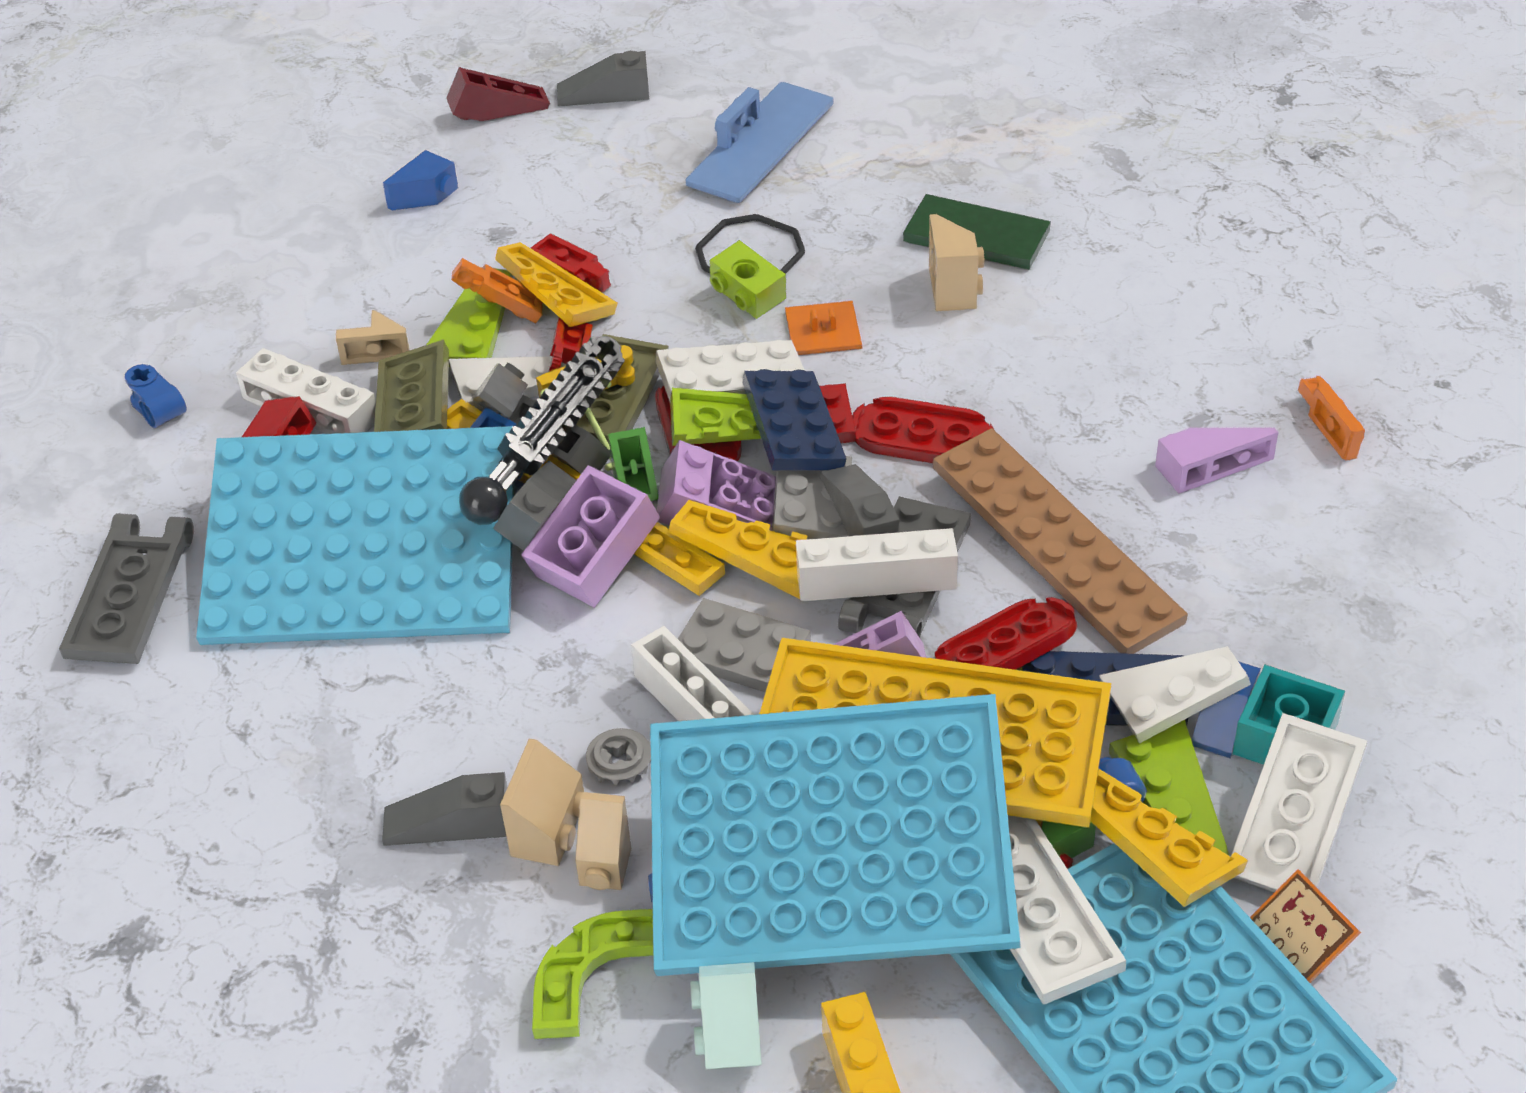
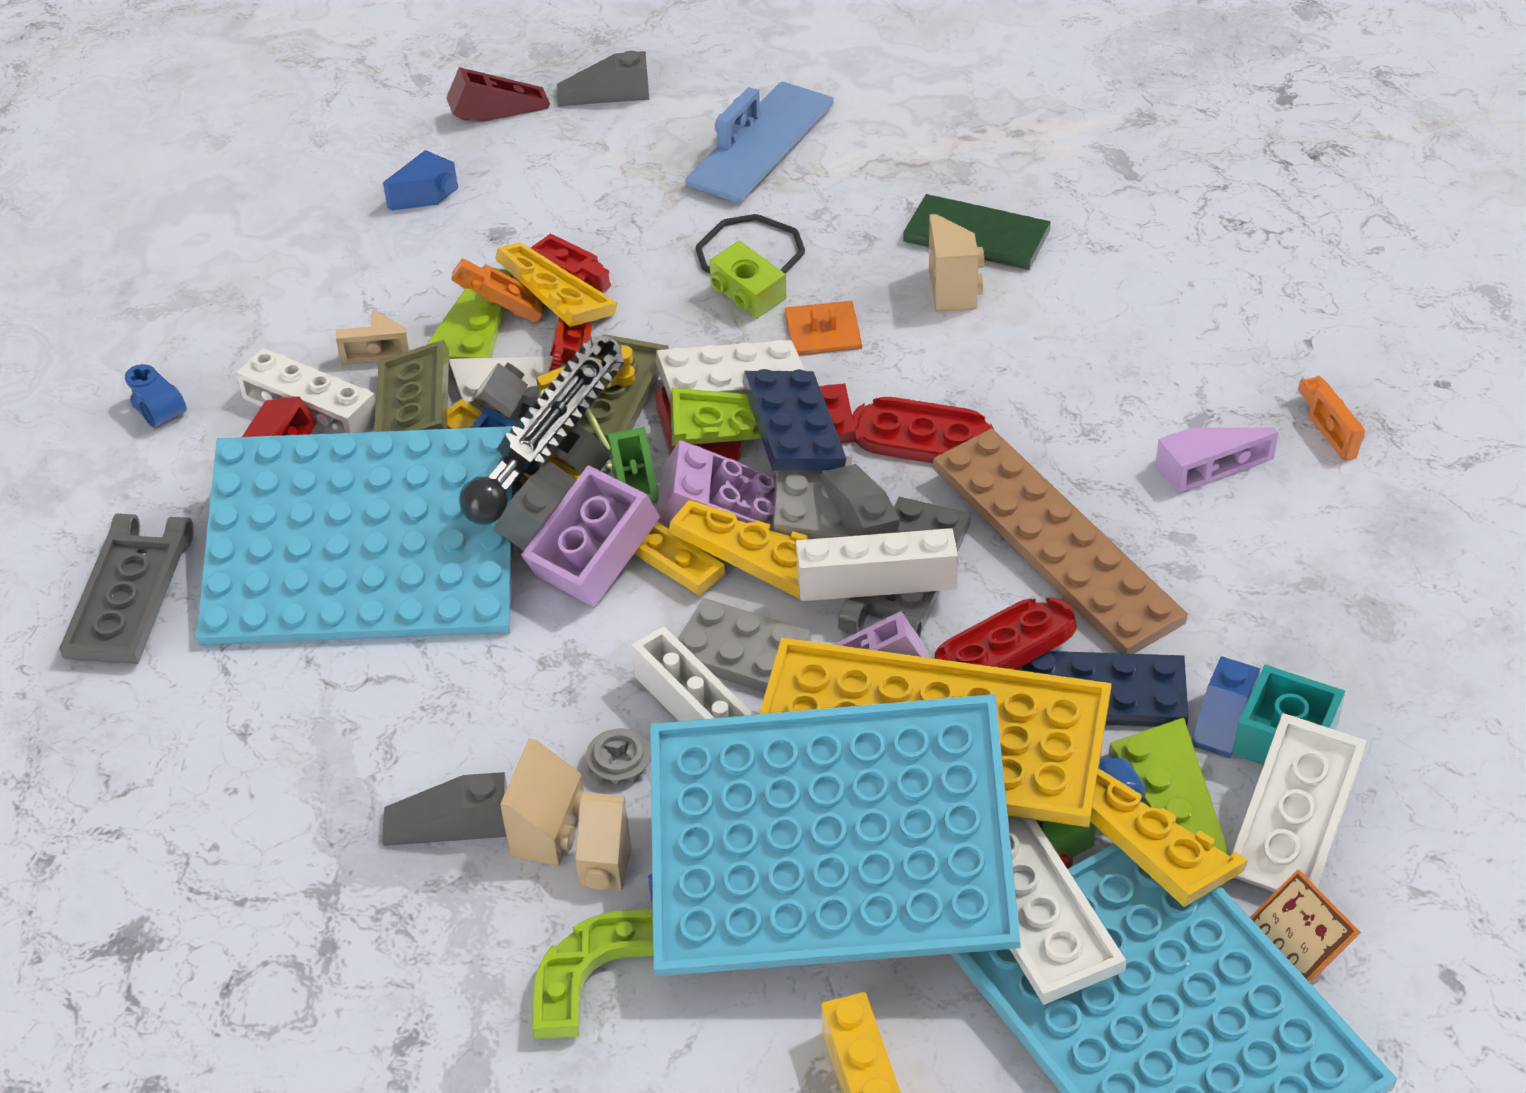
light aqua brick [690,962,762,1069] -> none
white wing [1099,646,1251,743] -> none

